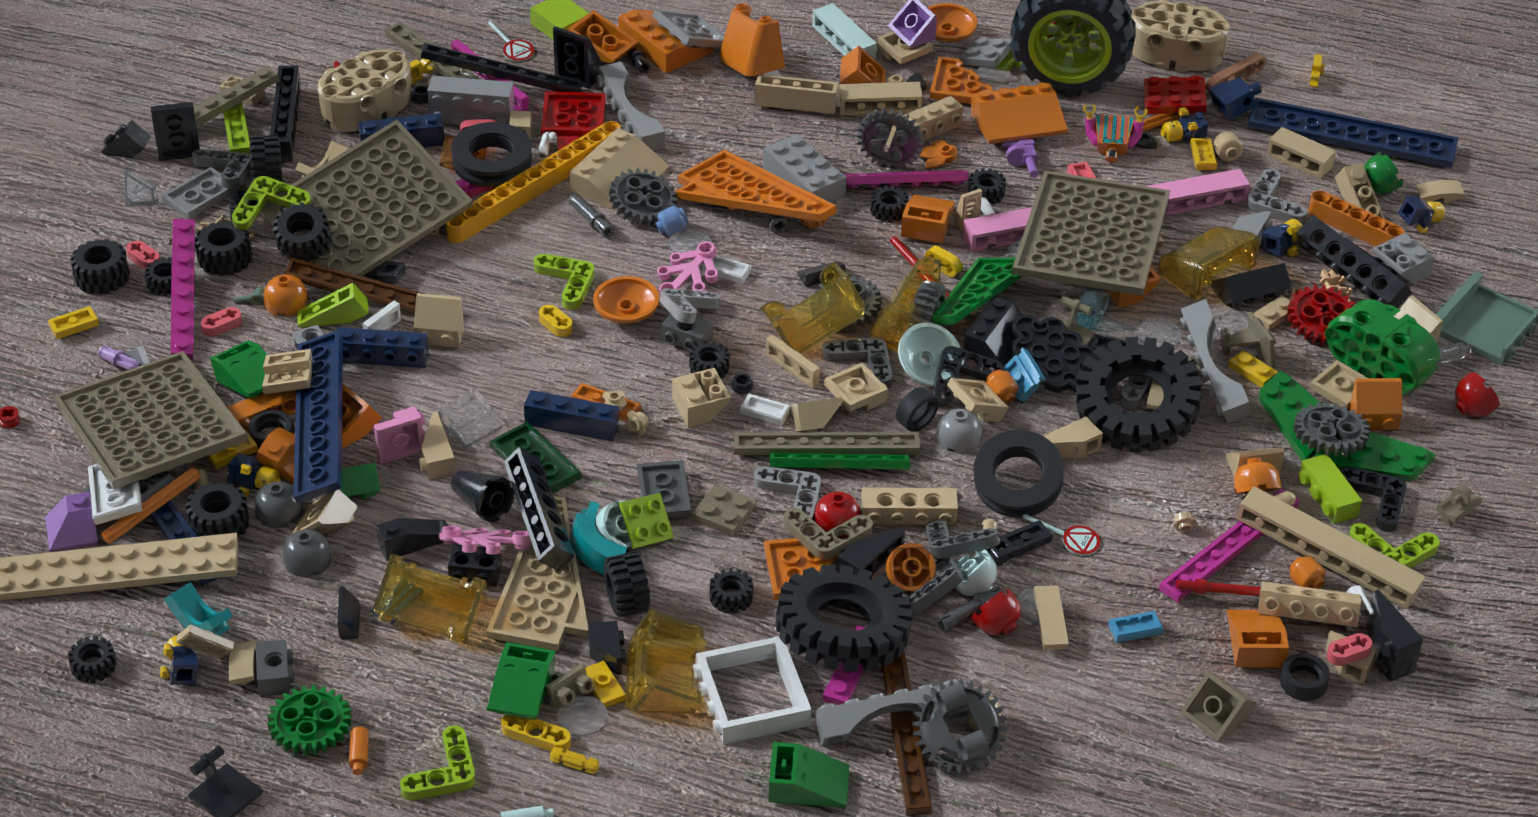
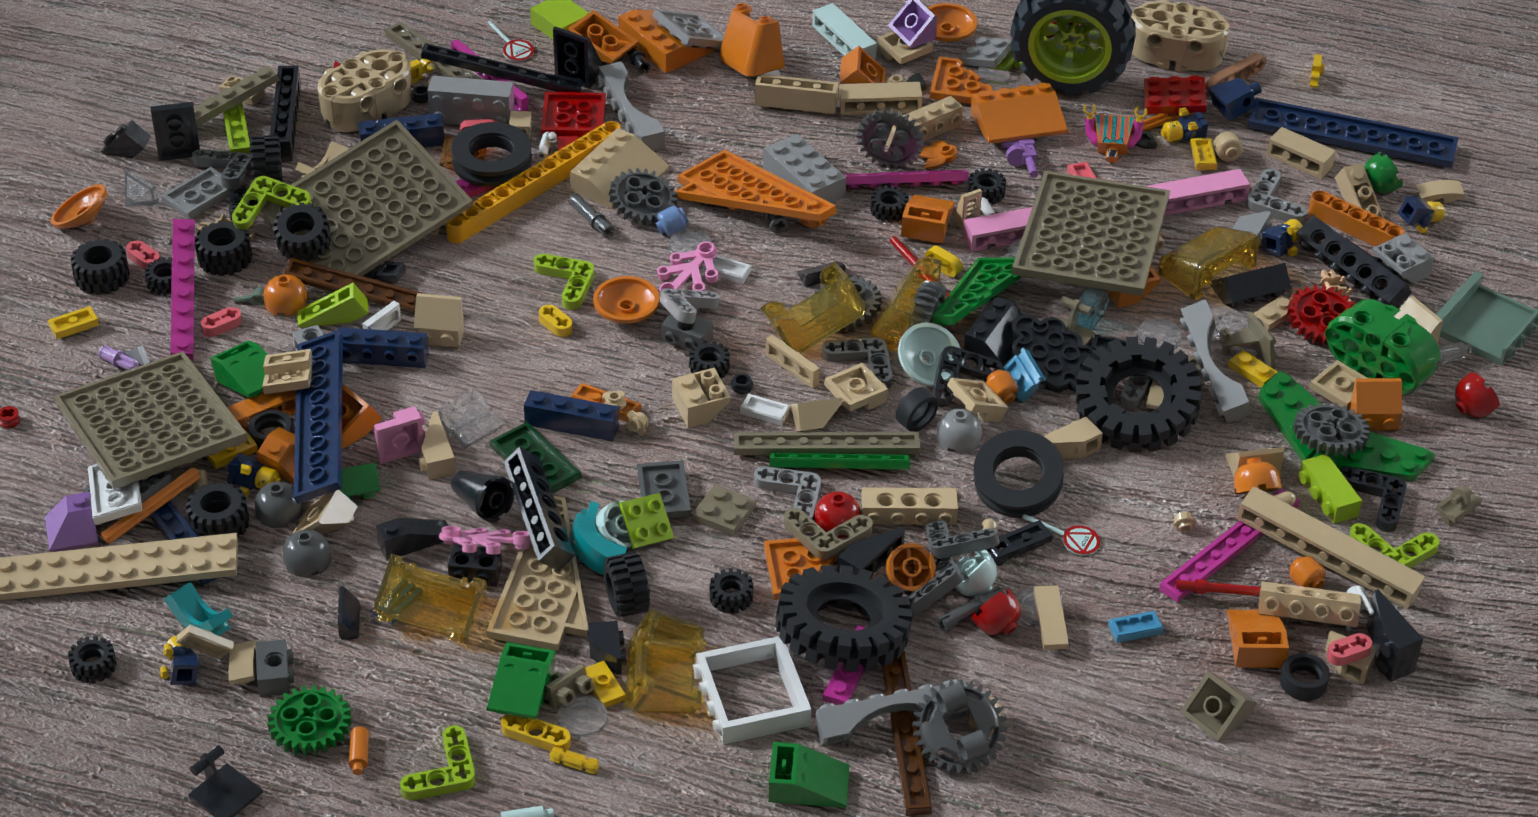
none -> orange dish [50,184,107,229]

